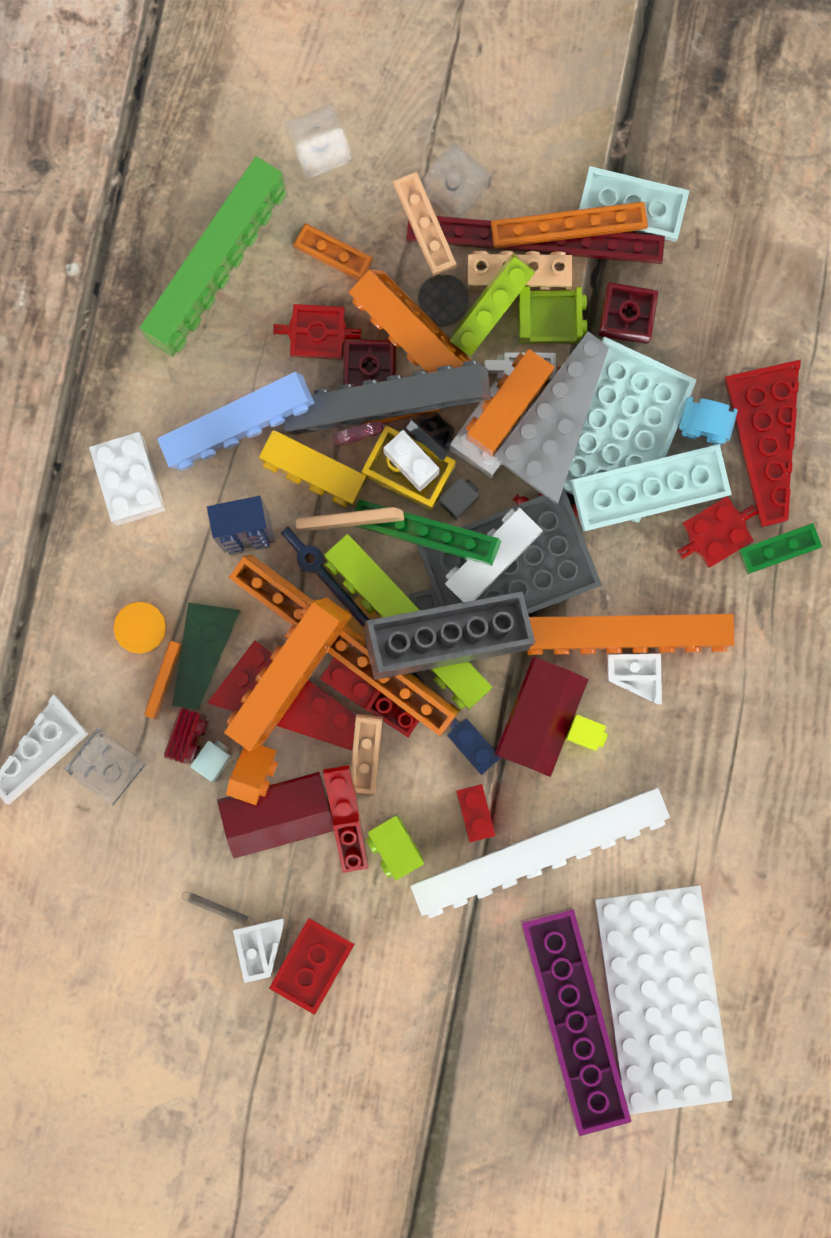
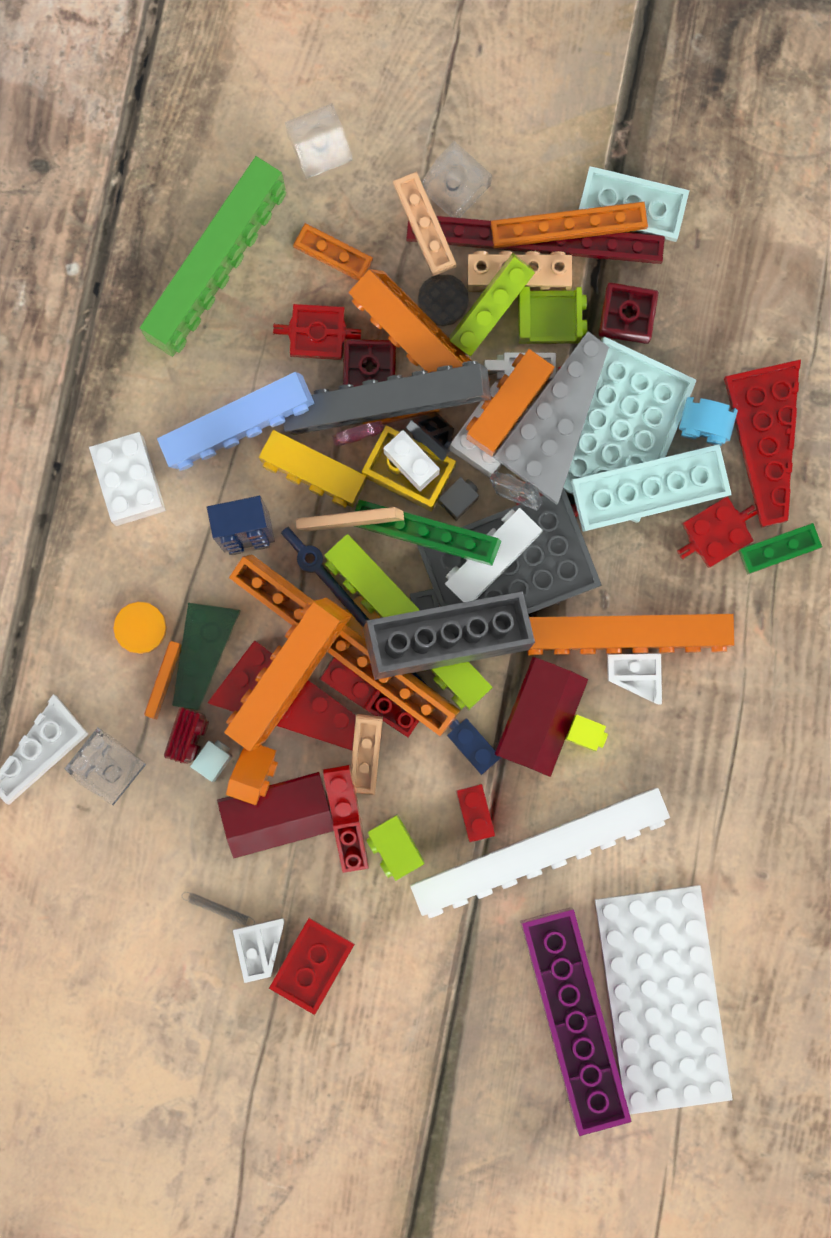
none -> clear plate [489,471,543,510]

